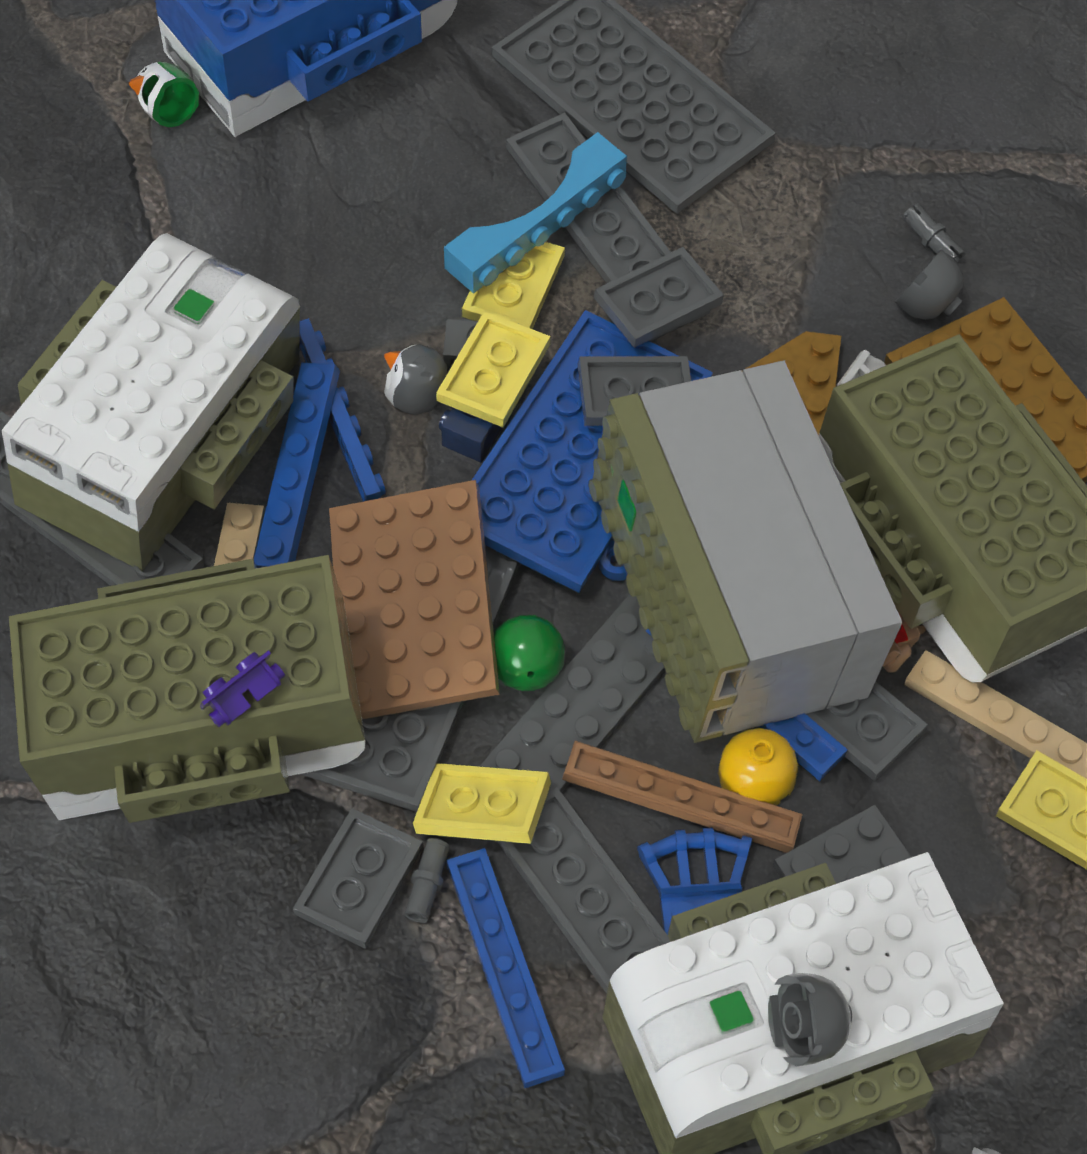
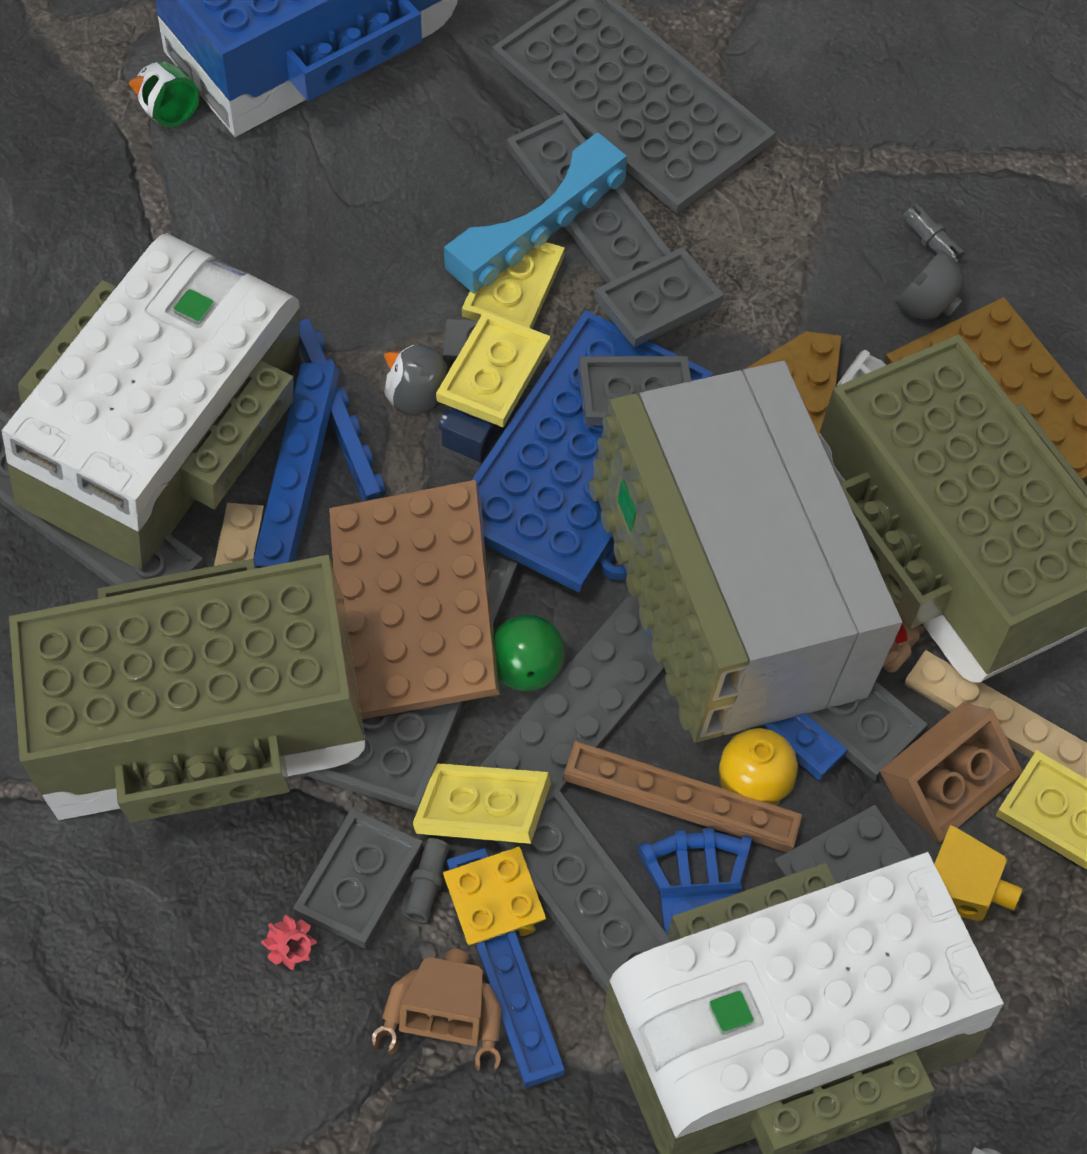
dark purple hinge [200,650,285,727] -> none
dark grey cylinder [768,973,852,1066] -> none
none -> coral gear [261,915,317,970]
none -> medium nougat torso [372,949,501,1072]
none -> yellow hinge [443,846,546,947]
none -> medium nougat slope [880,702,1023,843]
none -> yellow torso [934,825,1023,921]

